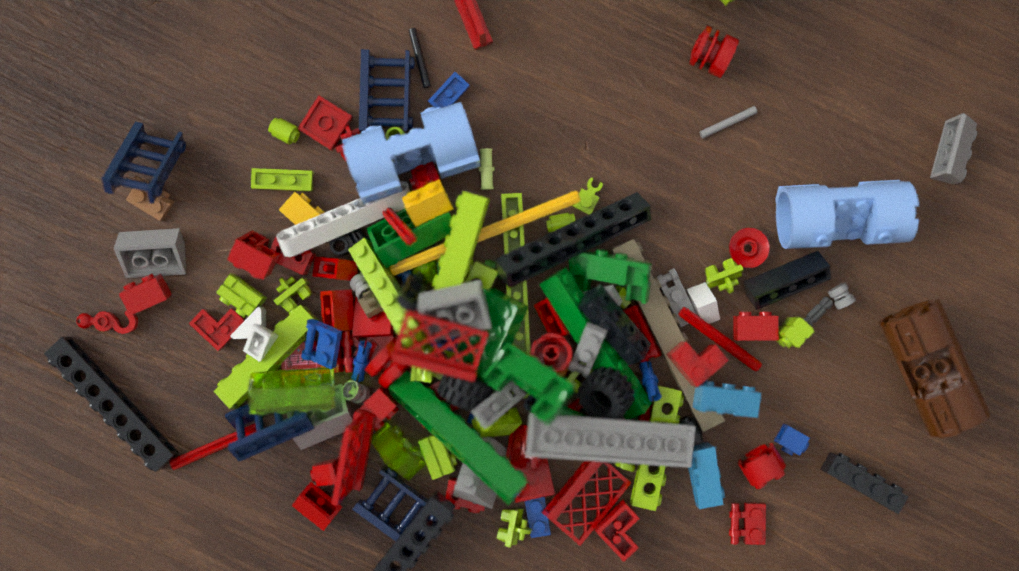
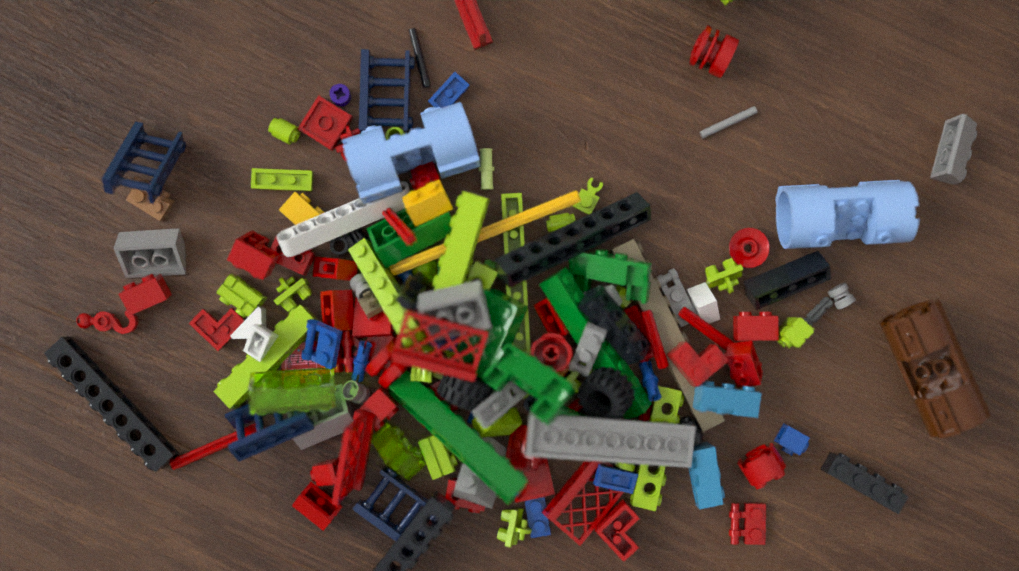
none -> dark purple wheel [329,84,351,107]
none -> blue plate [593,464,638,494]
none -> red axle [641,310,669,369]
none -> red brick [724,341,763,388]

